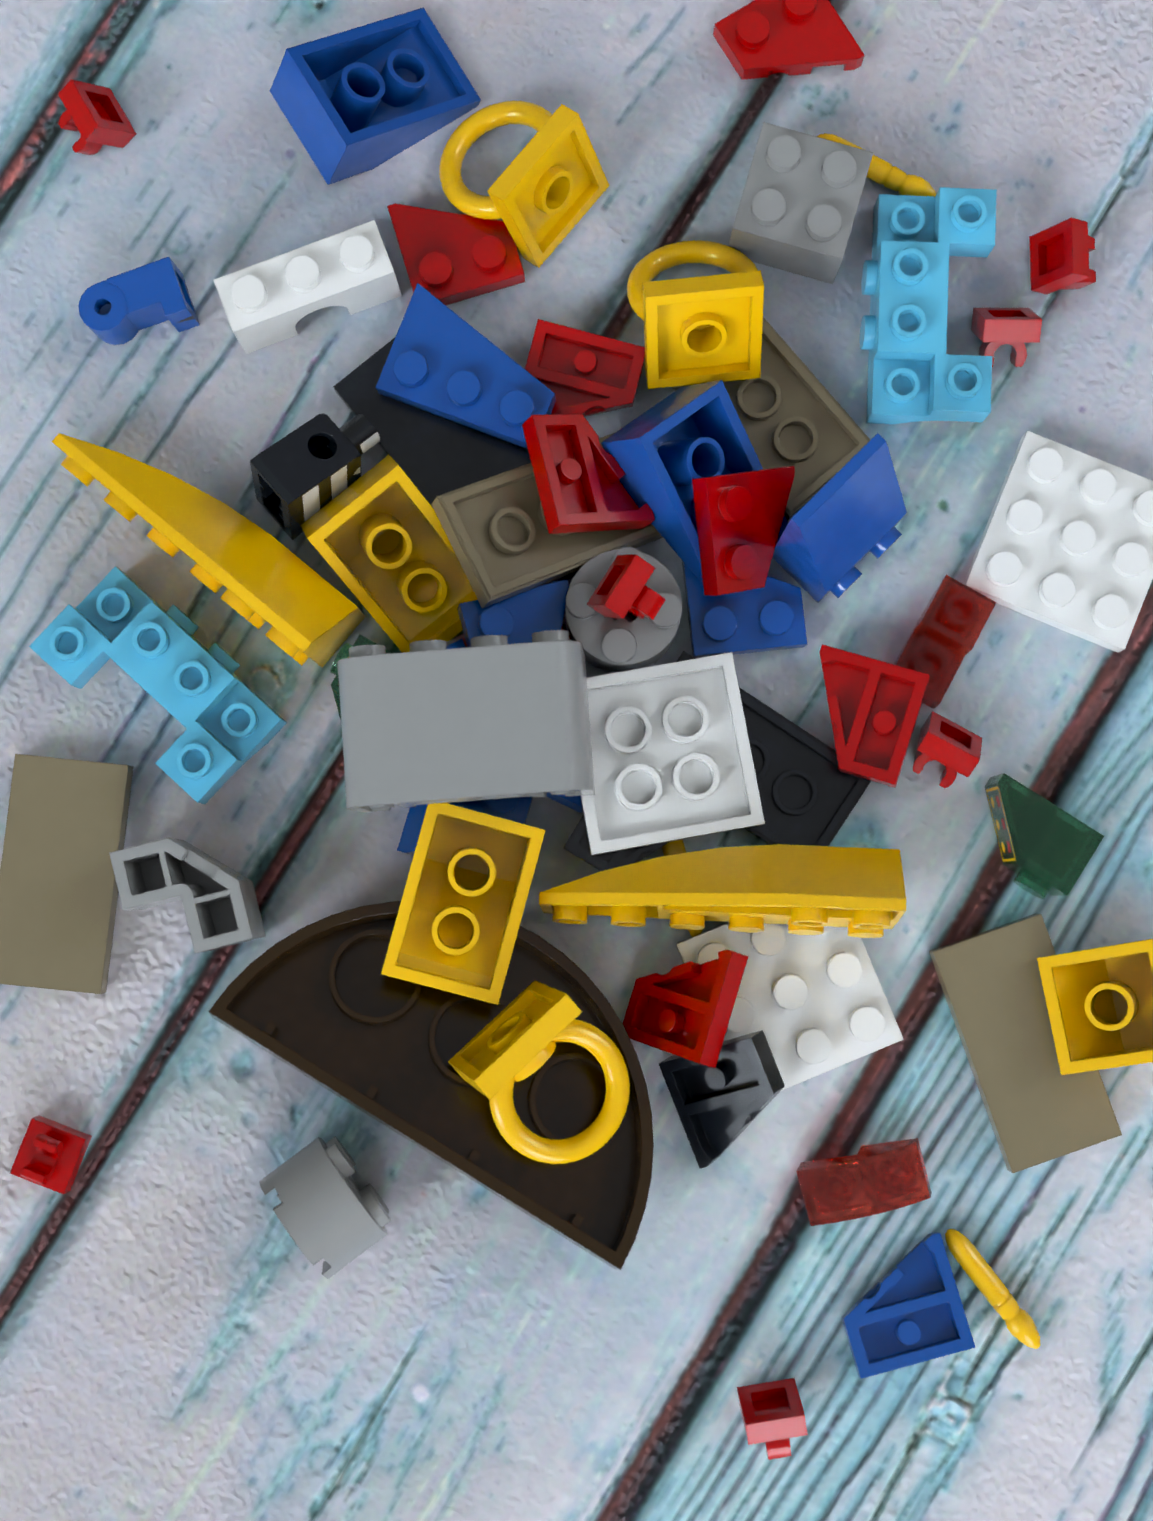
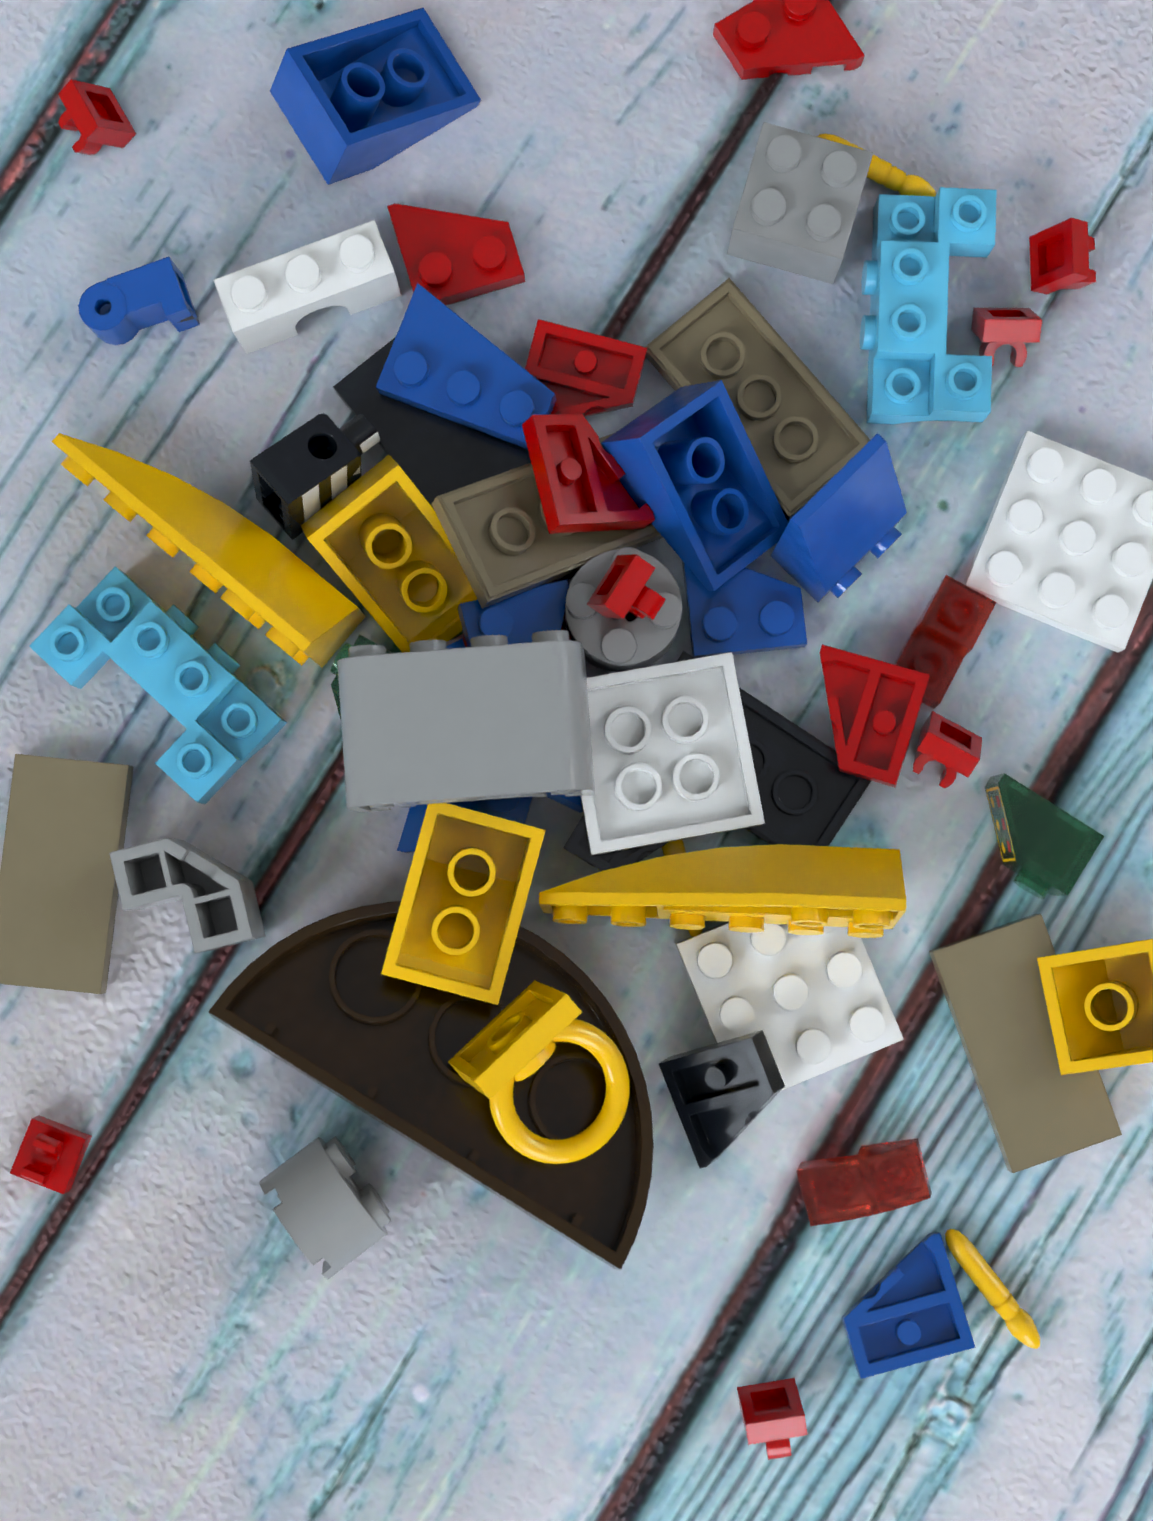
yellow tile [439,101,610,268] -> none
red wing [622,949,748,1068] -> none
yellow tile [627,240,764,389] -> none
red wing [692,466,795,596] -> none

